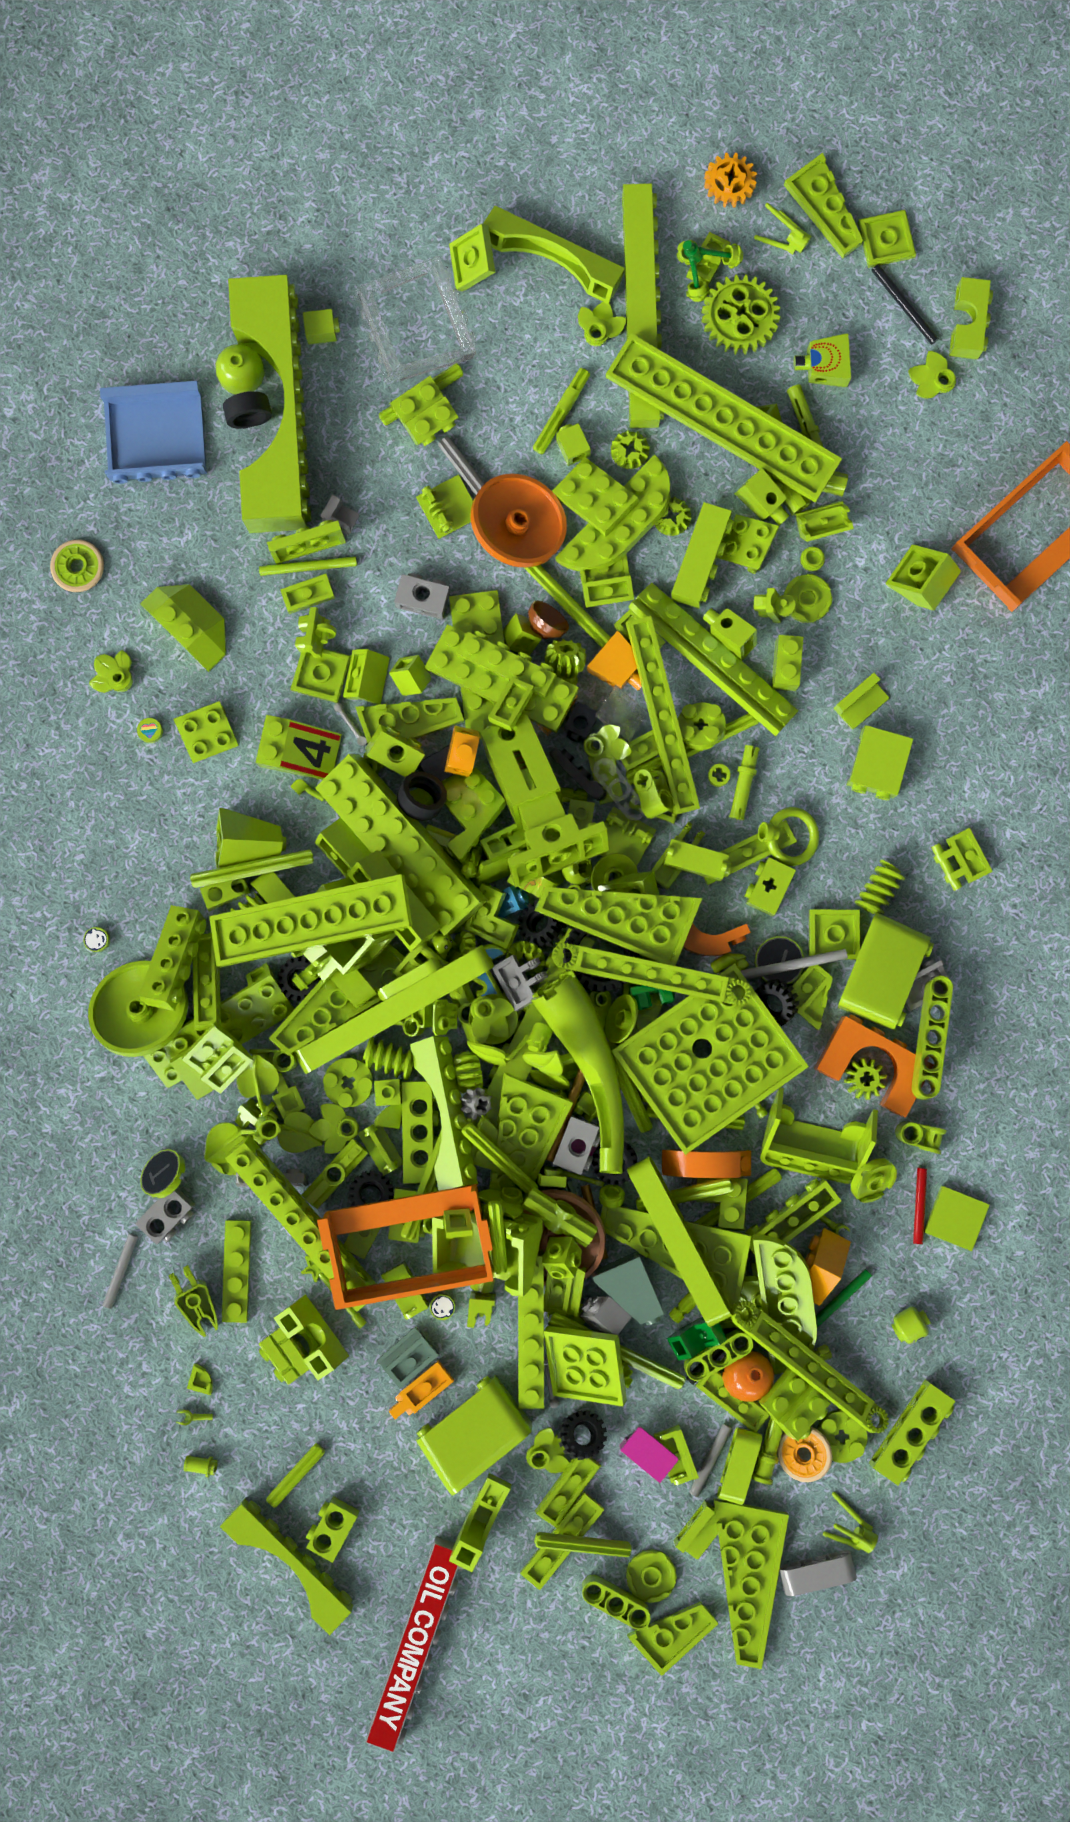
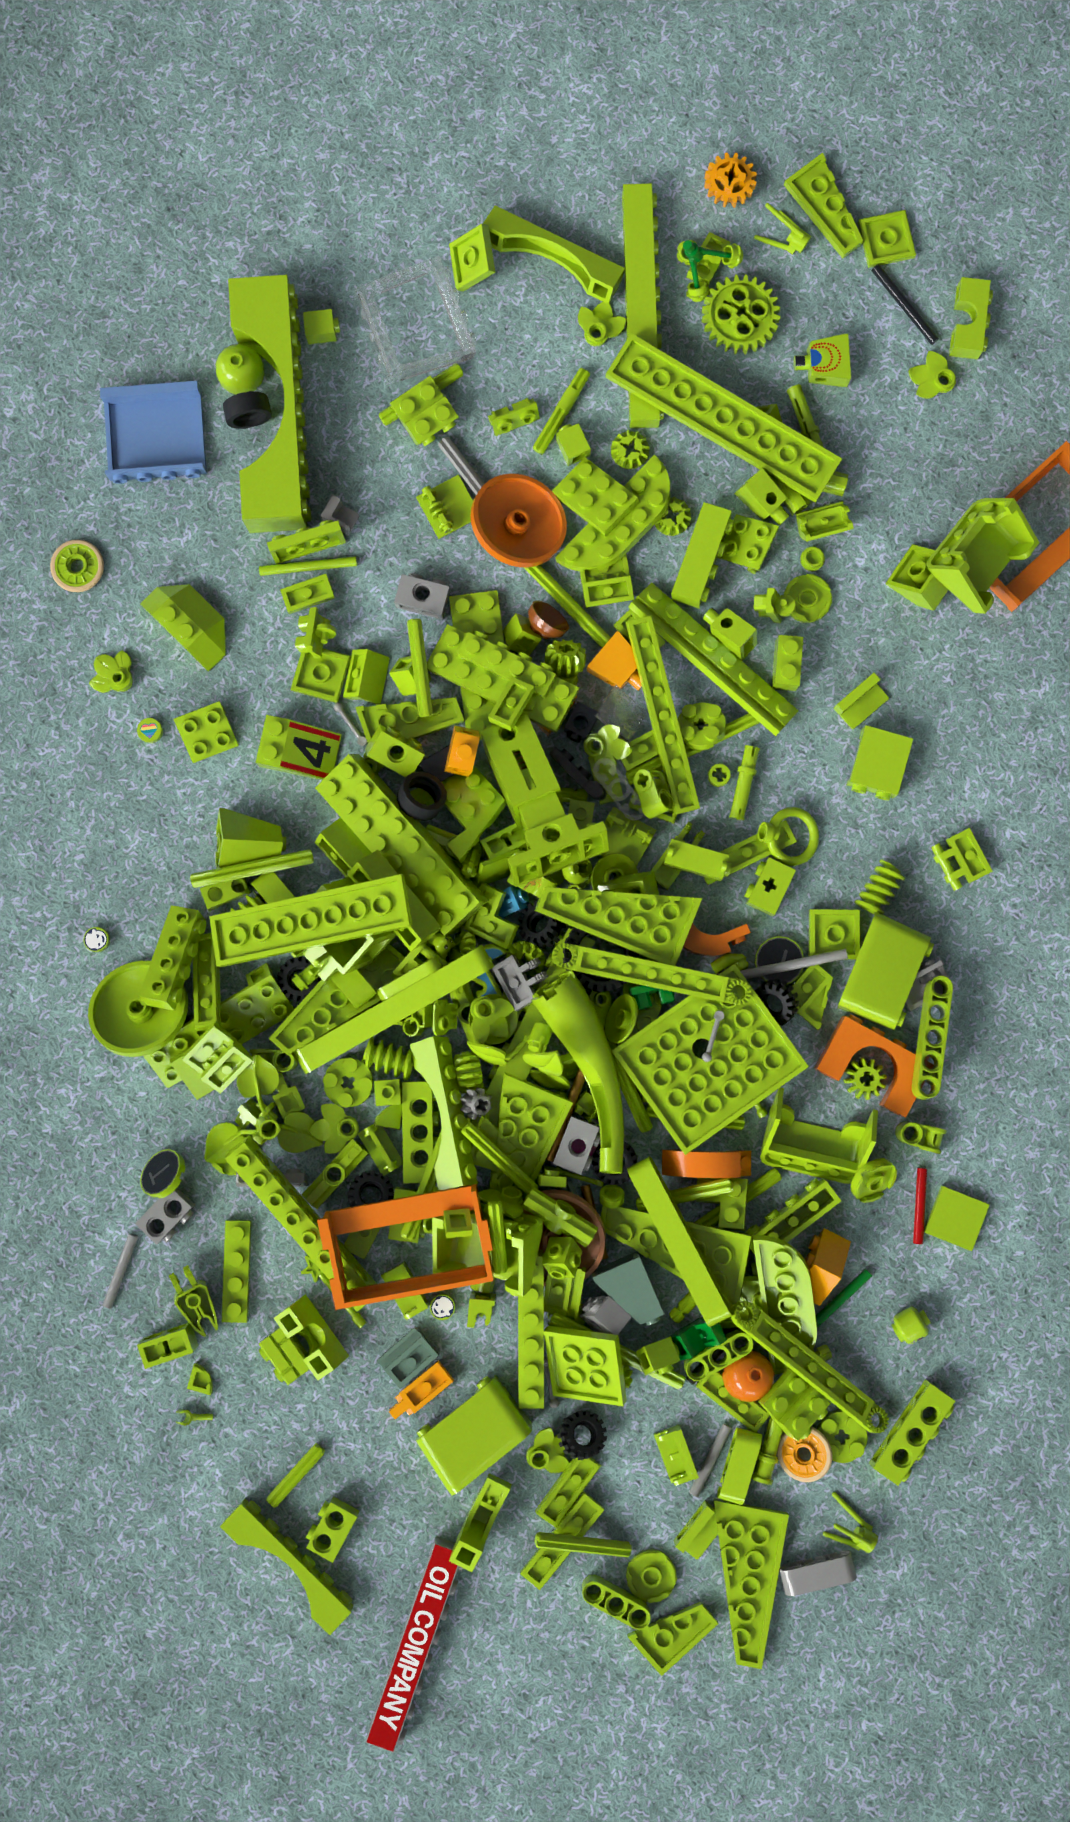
lime pin [184,1455,218,1478] -> none
lime hand [291,779,324,802] -> none
dark pink panel [619,1426,678,1483] -> none
lime hand [819,1215,850,1235] -> none
none -> lime brick [137,1322,199,1369]
none -> lime axle [407,618,433,717]
none -> lime hinge [488,398,540,436]
none -> lime brick [636,1336,680,1376]
none -> light grey hinge [702,1011,724,1062]
none -> lime windscreen [926,498,1040,614]

